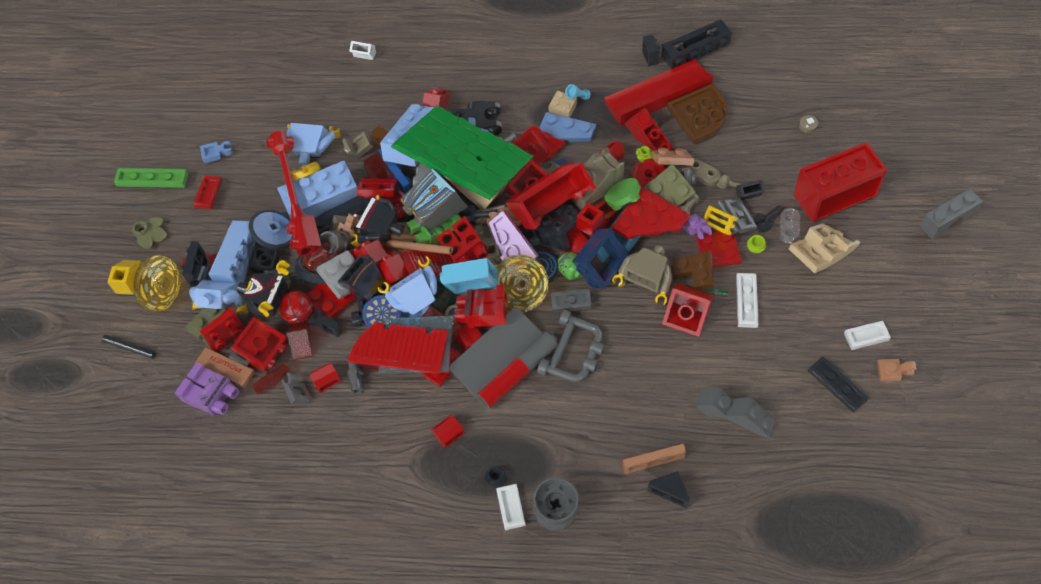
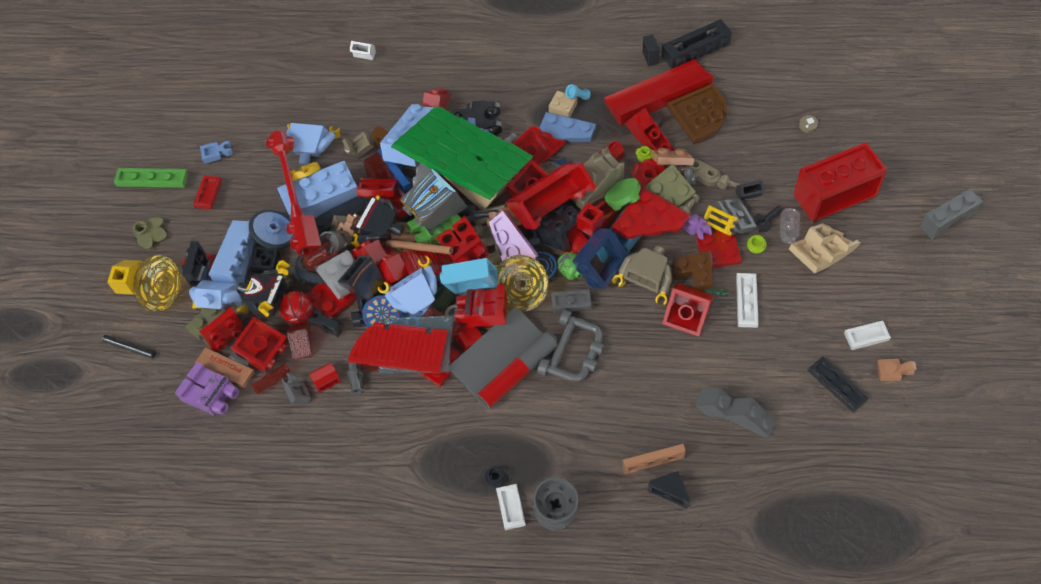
red piece [431,414,465,449] -> none

